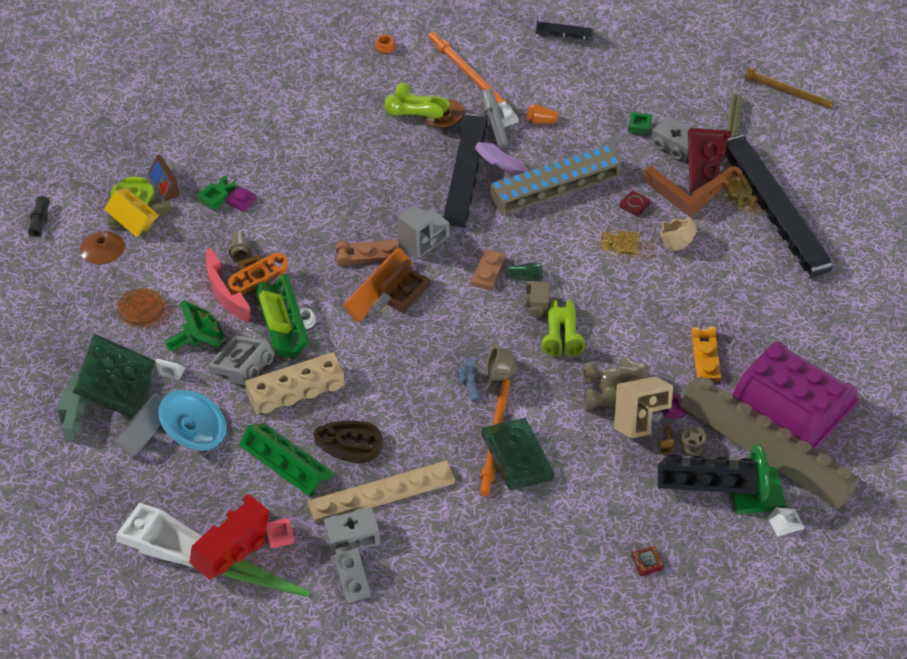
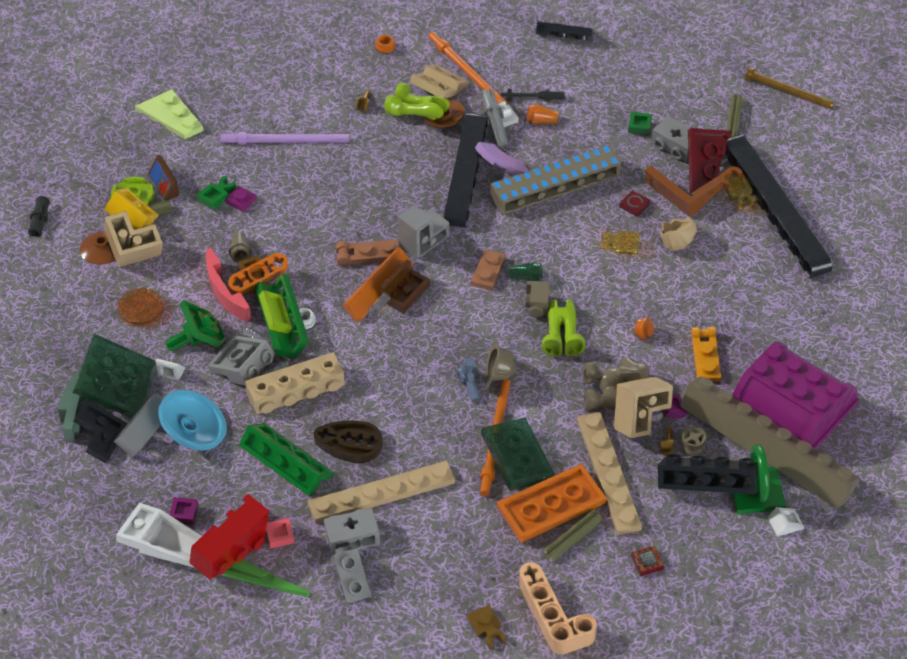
none -> black plate [73,400,127,463]
none -> tan brick [104,211,163,267]
none -> yellowish green wing [135,89,204,139]
none -> magenta plate [169,497,199,525]
none -> lavender bar [221,132,350,145]
none -> pearl gold hand [355,90,371,112]
none -> tan slope [410,64,470,99]
none -> pearl gold plate [467,605,506,650]
none -> orange plate [497,463,607,543]
none -> pearl dark grey piece [501,88,564,101]
none -> light nougat beam [519,562,597,655]
none -> olive axle [543,510,602,562]
none -> tan plate [577,412,642,535]
none -> orange plate [634,317,654,341]

